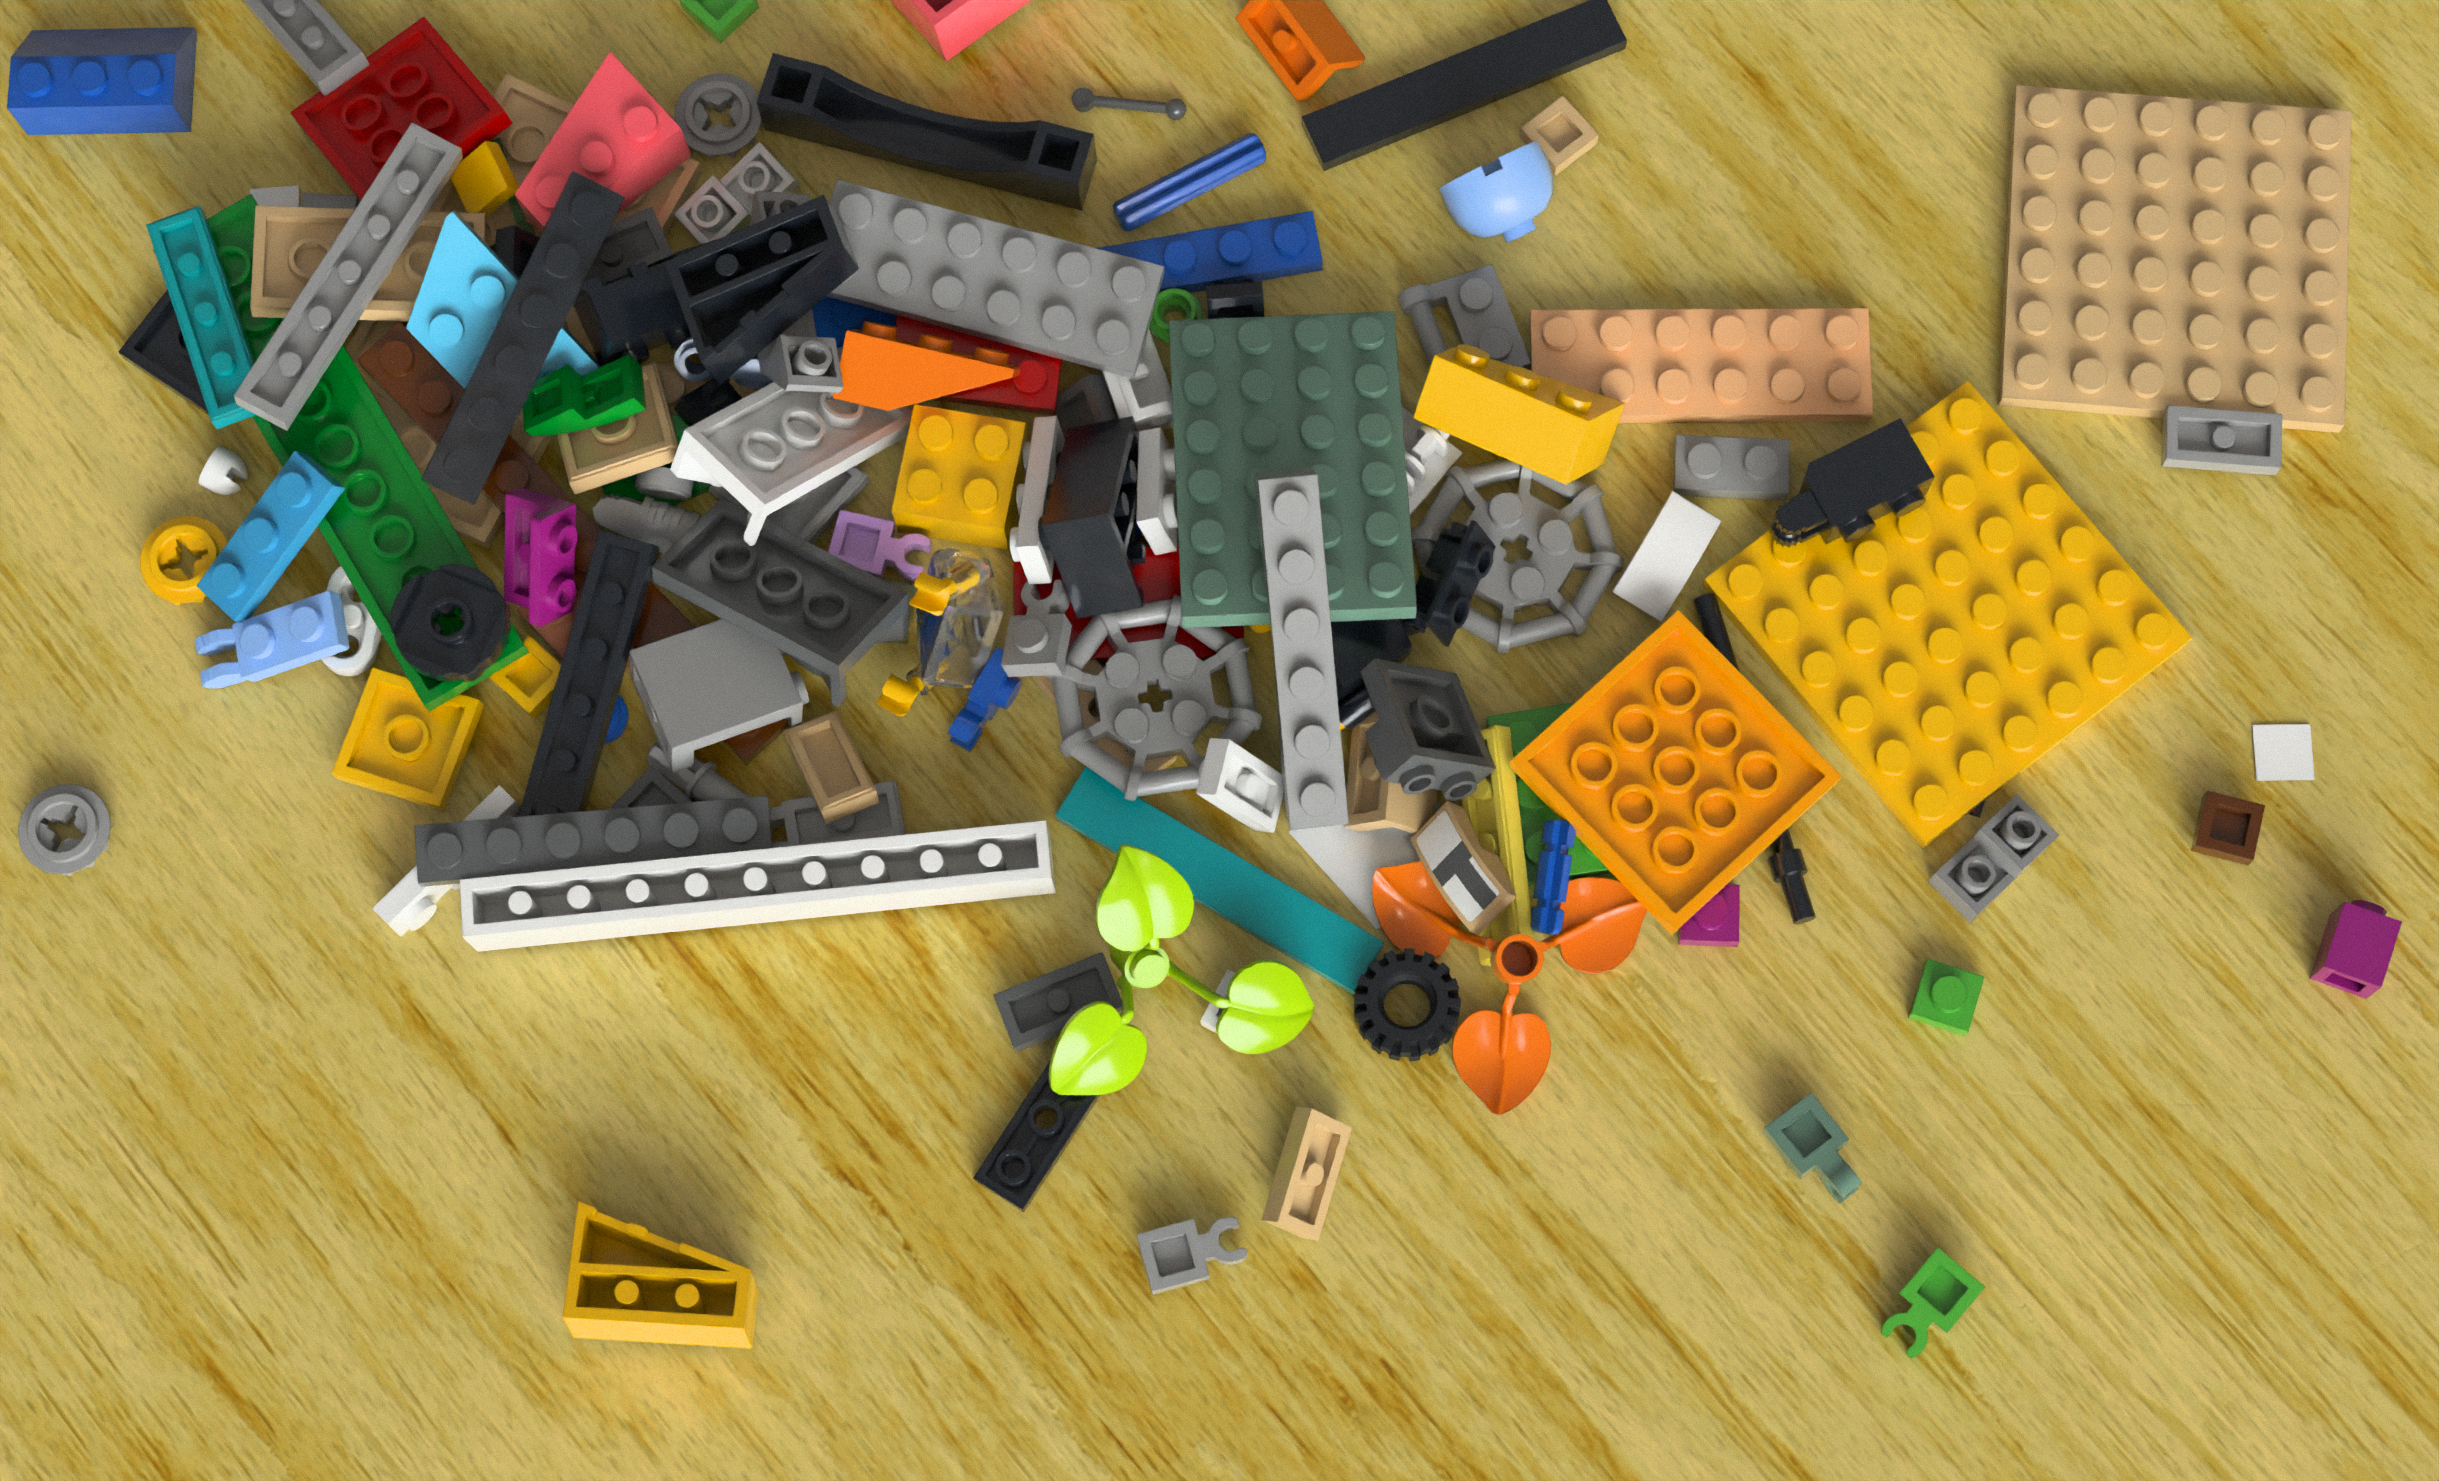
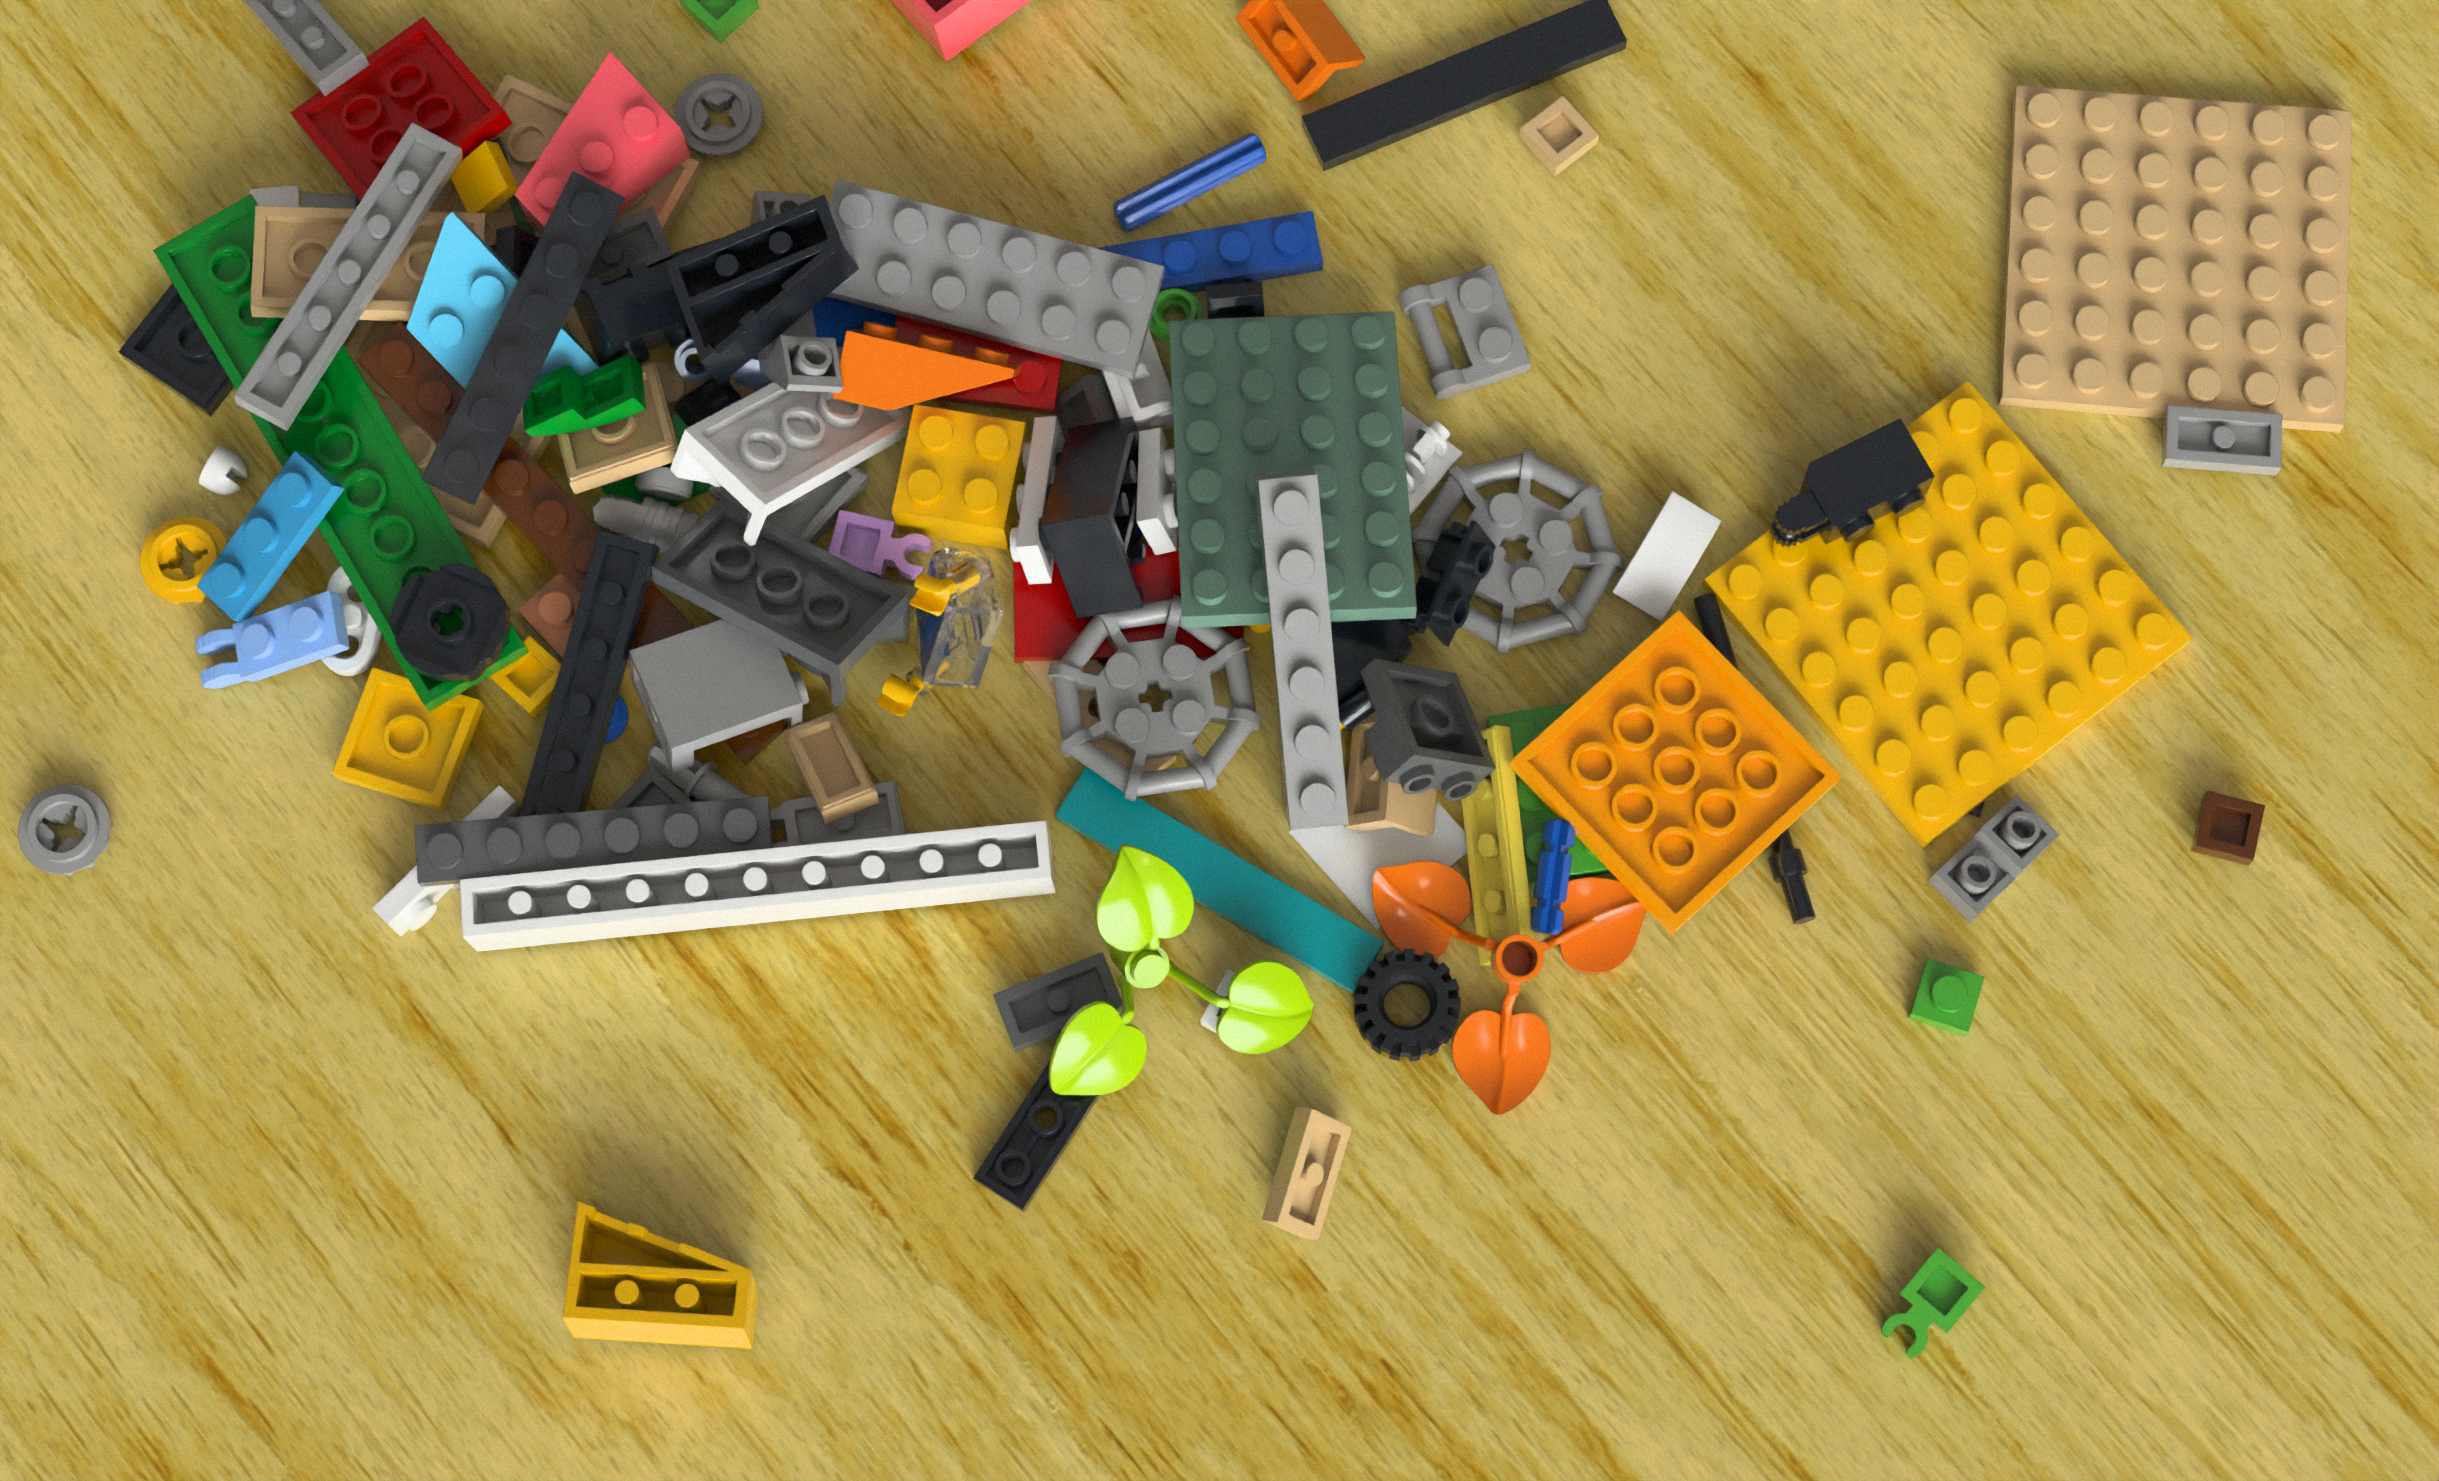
blue slope [7,27,197,135] -> none
teal tile [146,205,256,429] -> none
magenta bracket [504,487,578,627] -> none
white slope [674,142,801,244] -> none
black arch [756,53,1097,210] -> none
blue plate [948,647,1022,752] -> none
light grey plate [1001,580,1072,677] -> none
dark grey hinge [1072,88,1187,120] -> none
light grey plate [1136,1217,1247,1295] -> none
white plate [1196,738,1283,833] -> none
slope [1411,801,1517,935] -> none
yellow wedge [1413,344,1625,485] -> none
light blue cylinder [1439,141,1553,243] -> none
light nougat plate [1529,308,1873,423] -> none
light grey plate [1673,435,1790,500] -> none
magenta plate [1678,884,1740,947] -> none
sand green plate [1763,1093,1862,1204] -> none
white sticker [2252,724,2315,781] -> none
magenta brick [2309,900,2402,999] -> none

